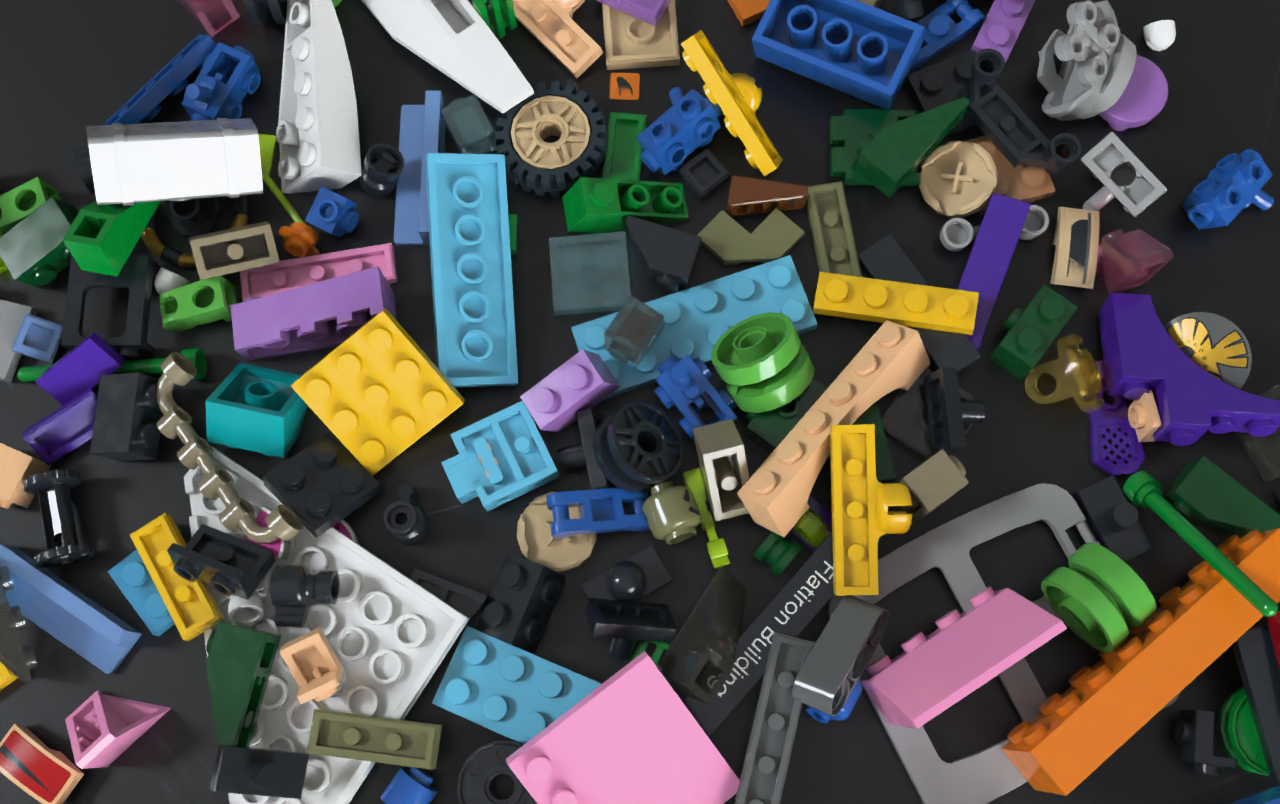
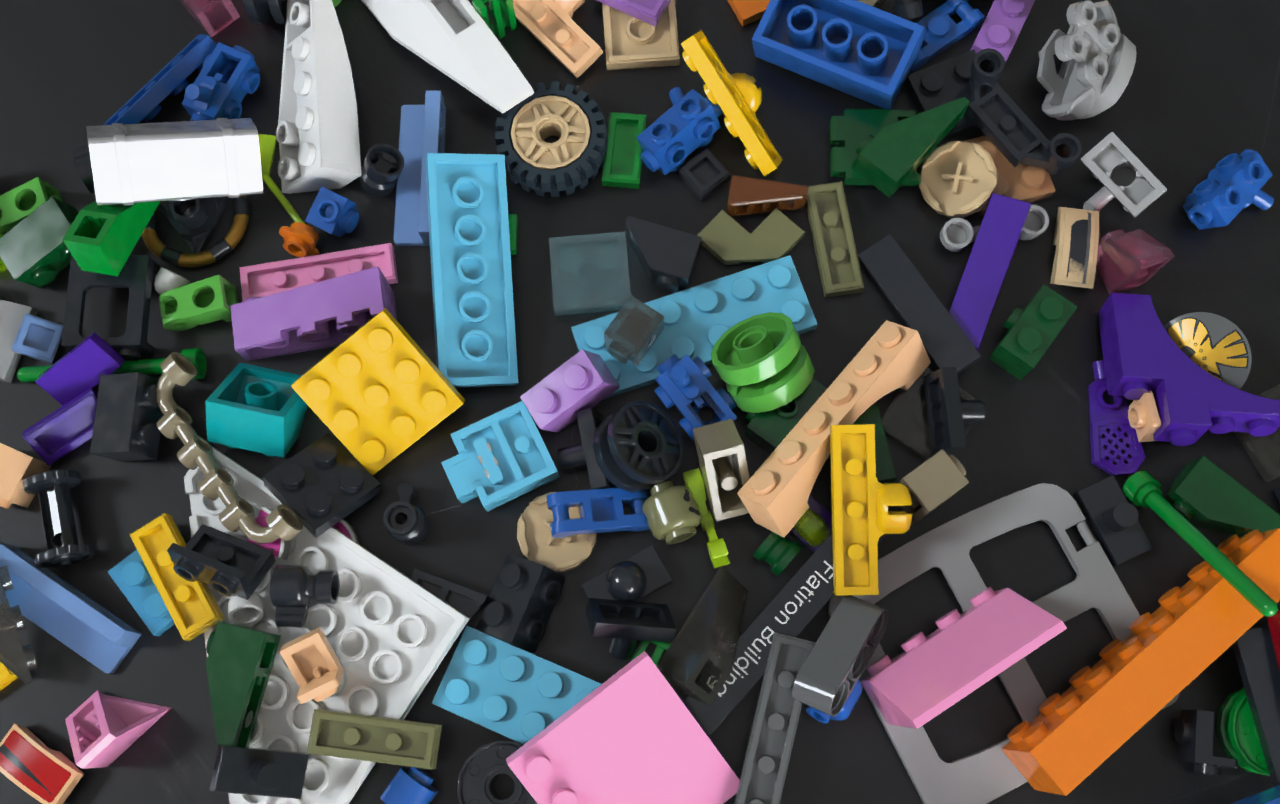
dark tan brick [189,221,280,280] -> none
clear light blue brick [441,94,497,154] -> none
green slope [562,177,689,233] -> none
orange sticker [610,73,640,100] -> none
yellow plate [813,272,979,335] -> none
clear yellow tile [1024,333,1104,413] -> none
bright green wheel [1041,542,1157,653] -> none
medium lavender tile [1099,55,1168,131] -> none
white hinge [1143,20,1176,51] -> none

